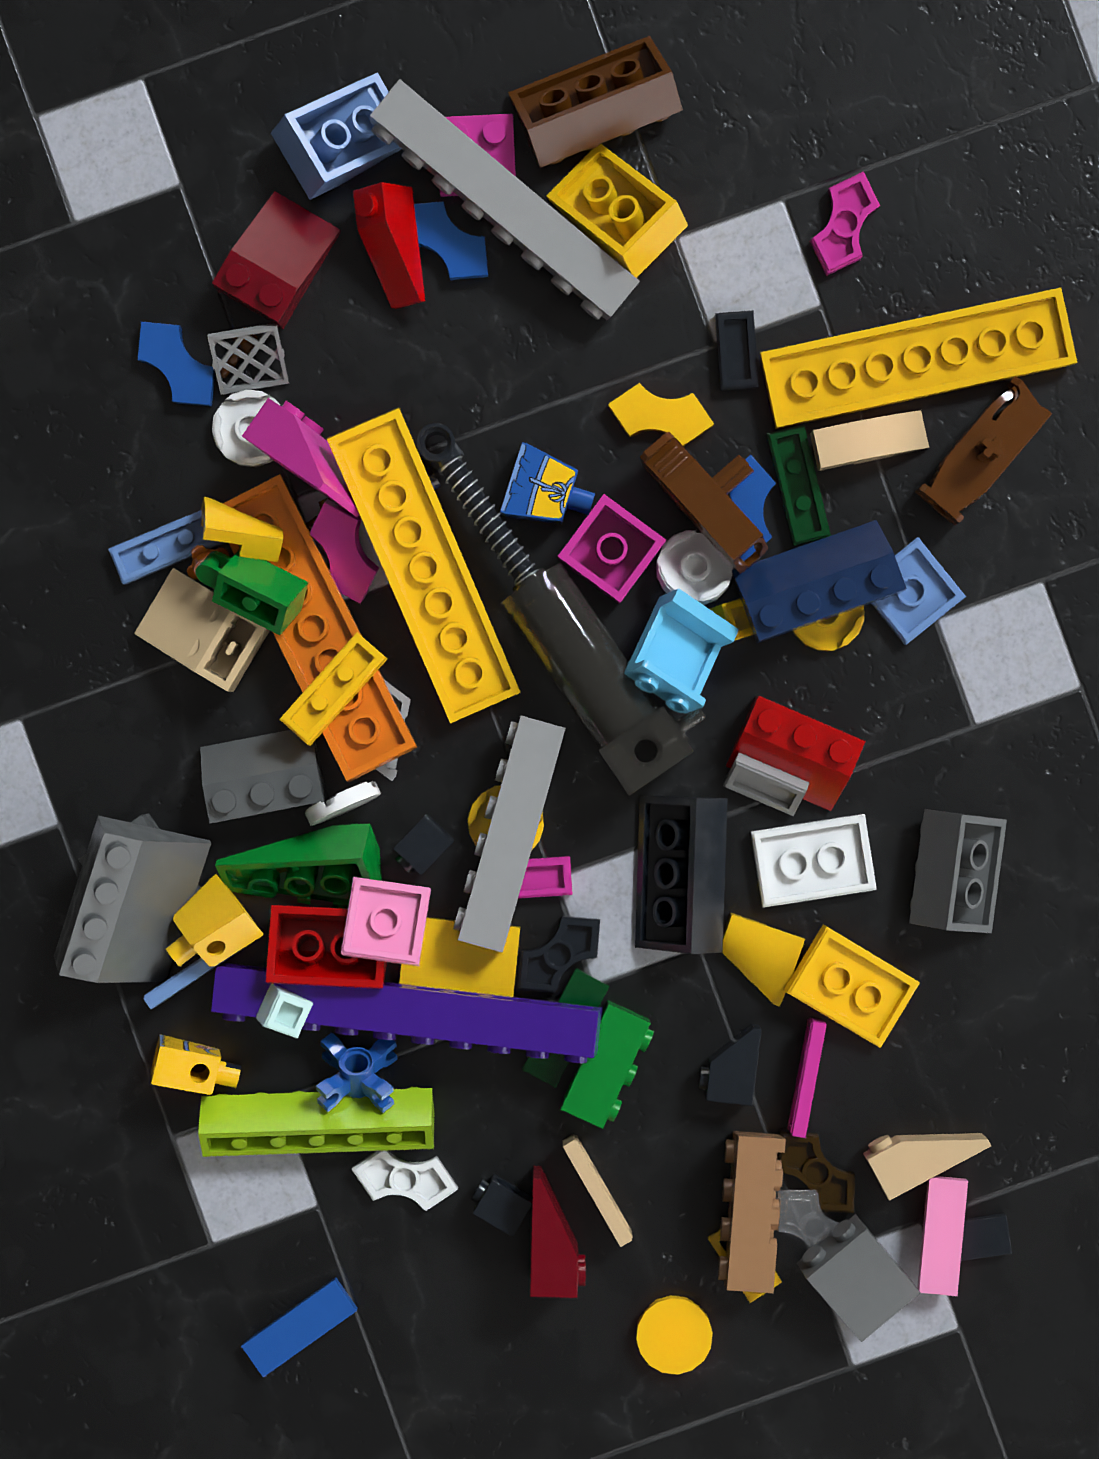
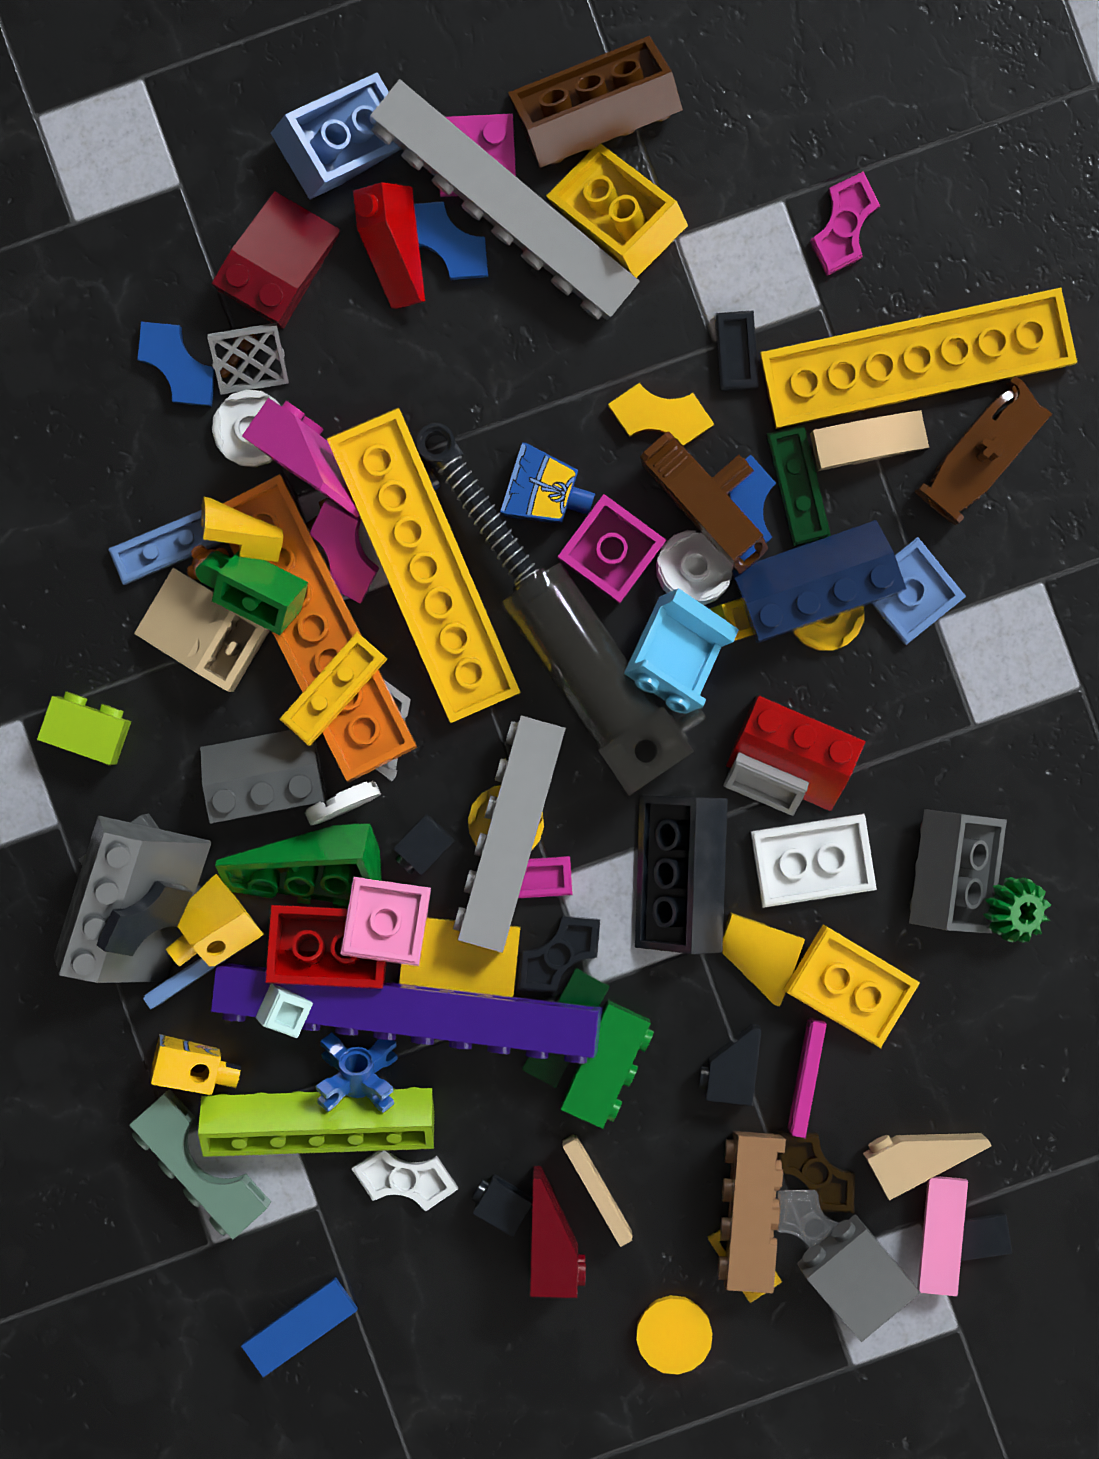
none -> lime brick [37,691,131,765]
none -> black tile [97,881,193,956]
none -> sand green arch [130,1089,271,1240]
none -> green gear [983,877,1051,942]

